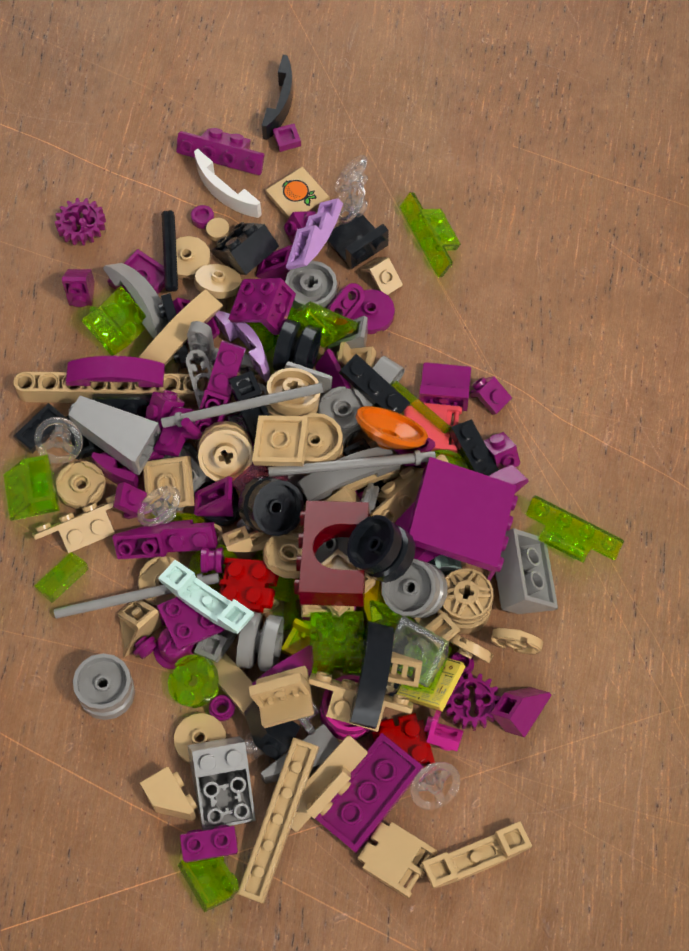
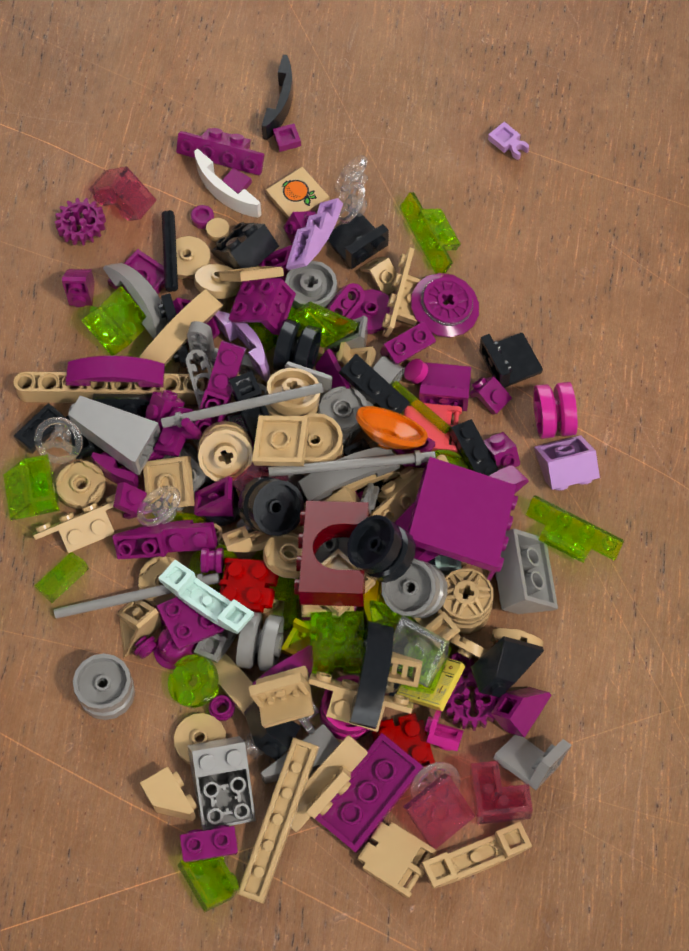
none -> clear pink brick [89,166,157,221]
none -> tan tile [219,266,284,282]
none -> magenta tile [222,168,252,194]
none -> magenta bracket [380,321,436,365]
none -> tan bracket [382,247,421,337]
none -> clear pink plate [403,773,475,849]
none -> dark pink tile [404,359,428,384]
none -> magenta piece [411,273,479,338]
none -> clear pink brick [470,761,533,825]
none -> black slope [471,636,544,697]
none -> black bracket [479,333,543,388]
none -> lavender plate [488,122,529,160]
none -> light grey bracket [493,735,572,790]
none -> dark pink wheel [533,382,578,439]
none -> lavender slope [534,435,600,490]

